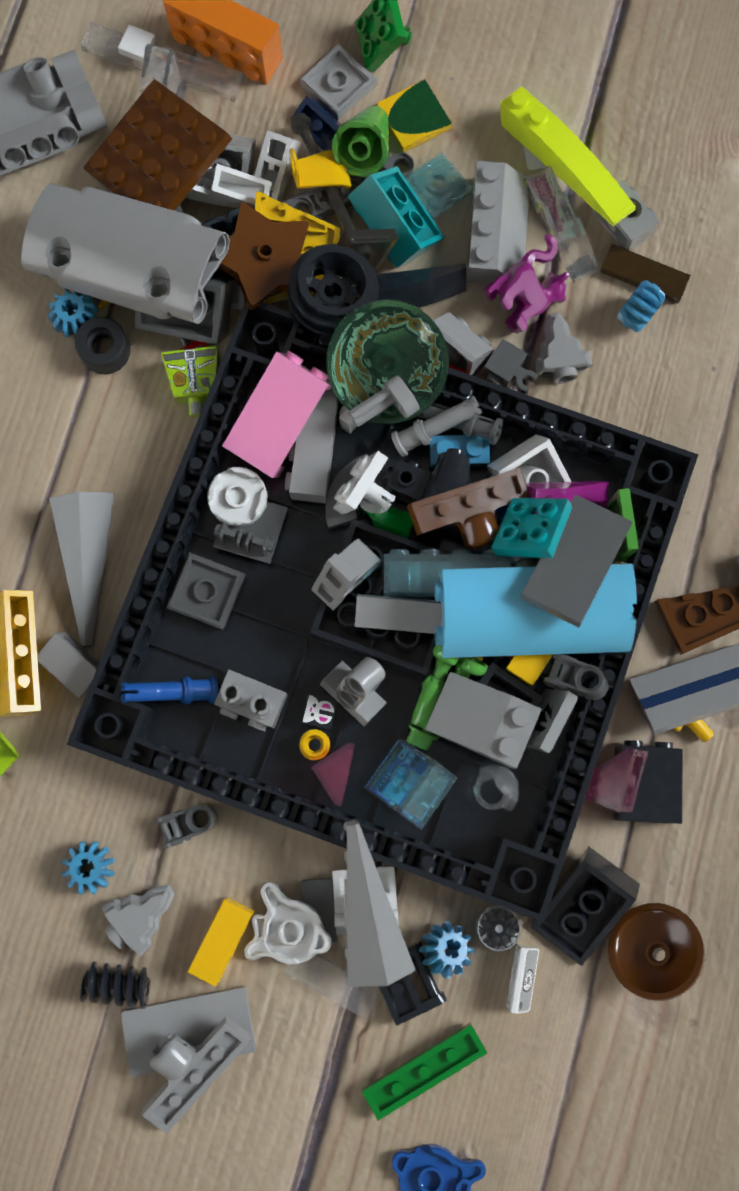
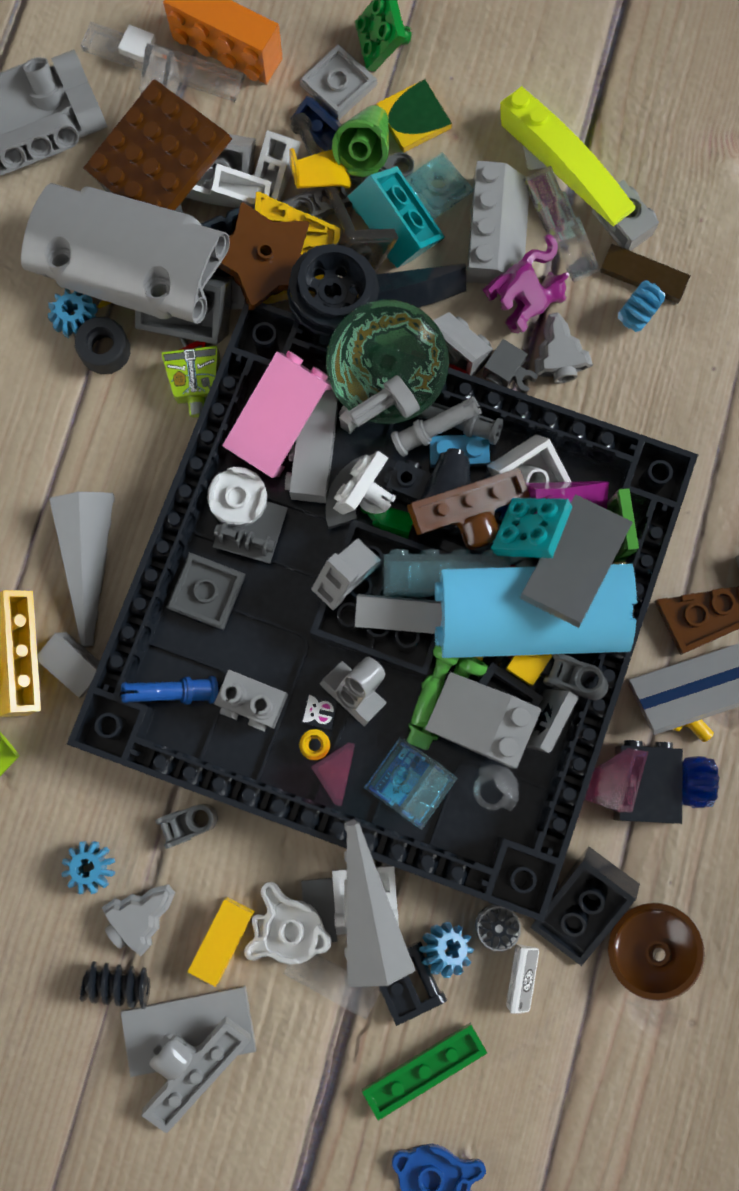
none -> clear blue gear [682,756,720,809]

